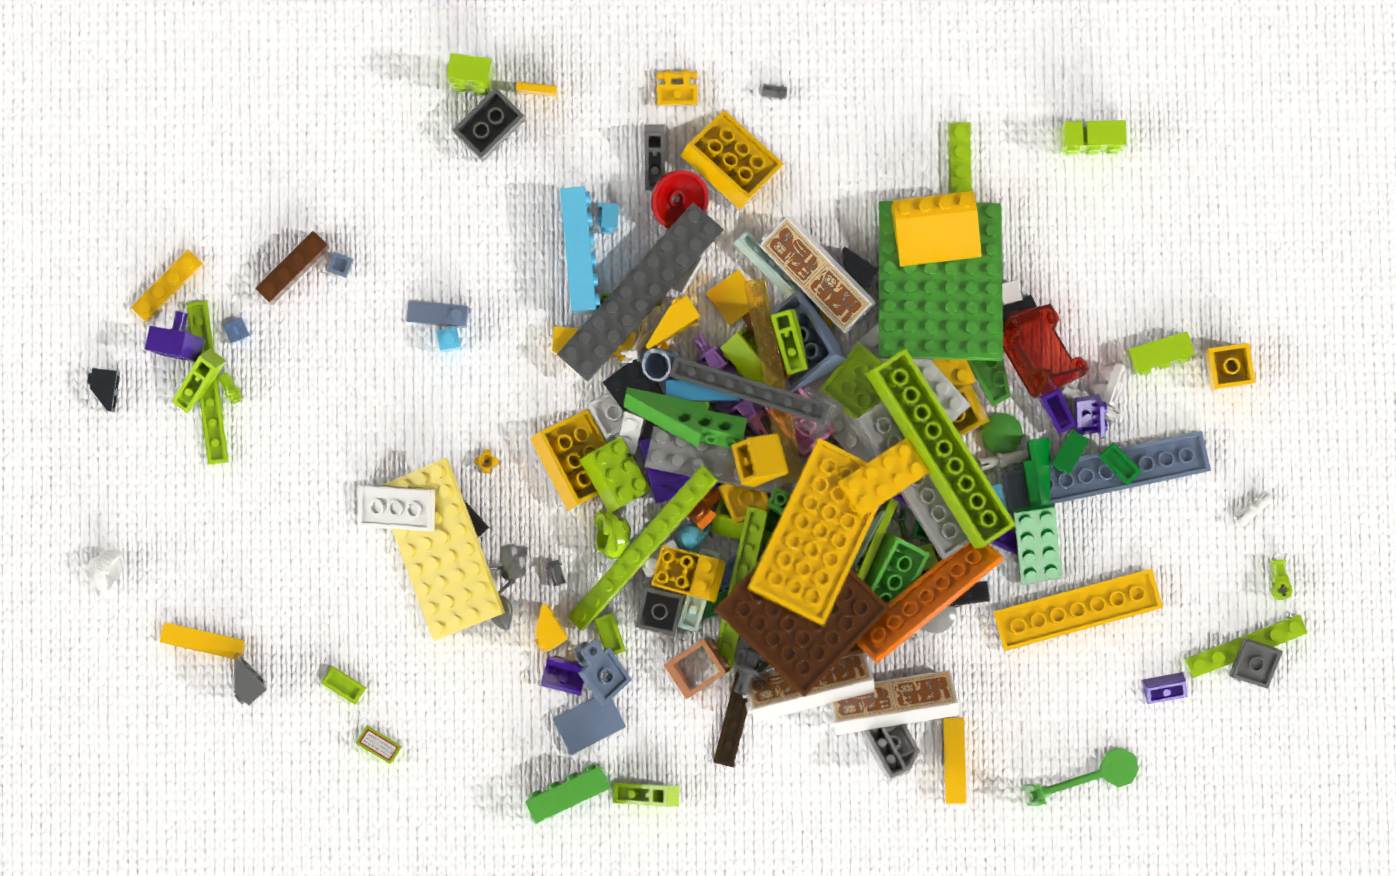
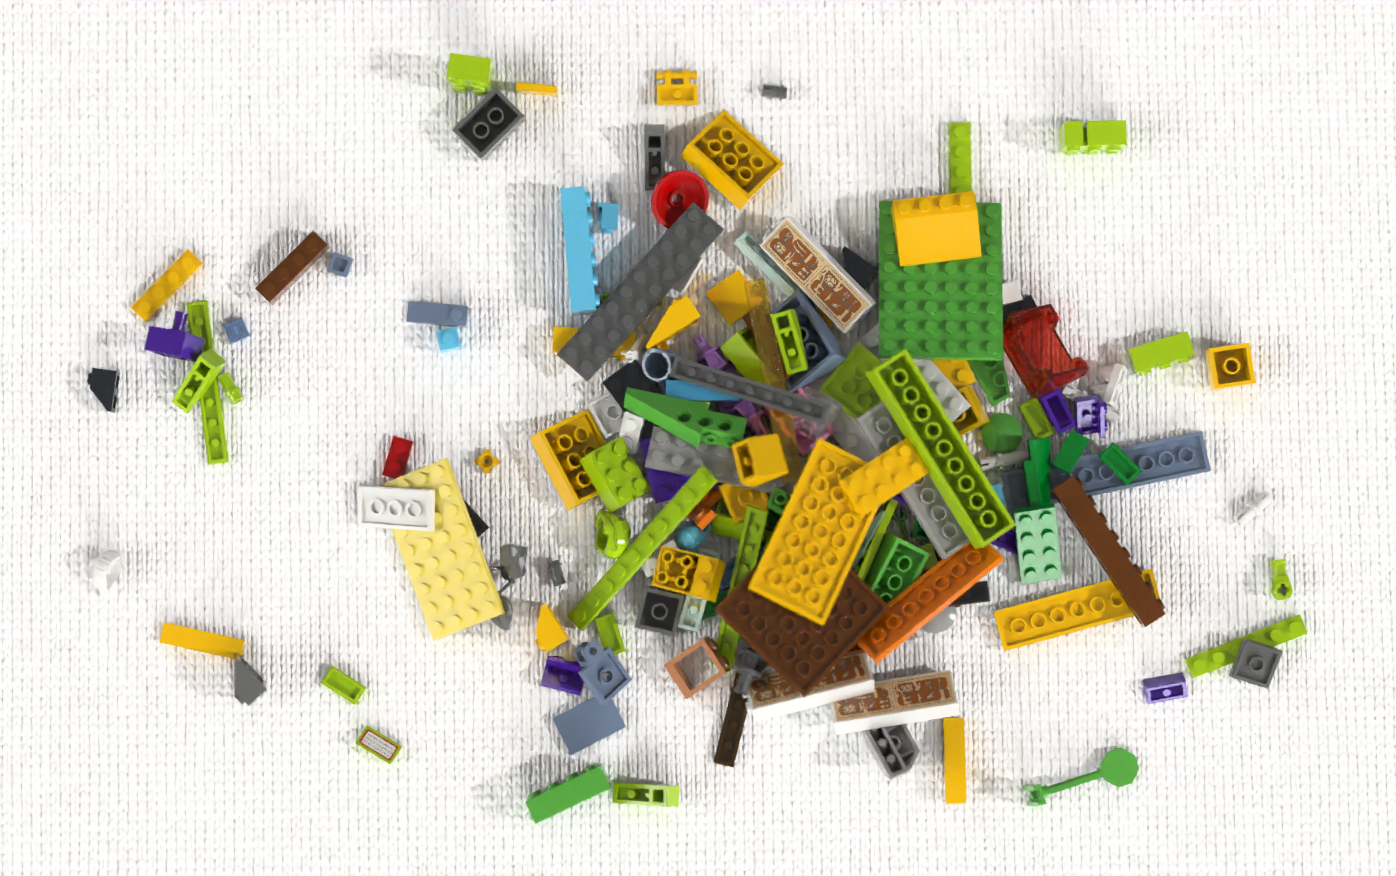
none -> red plate [382,436,414,479]
none -> lime tile [1017,397,1055,439]
none -> reddish brown brick [1051,475,1166,628]

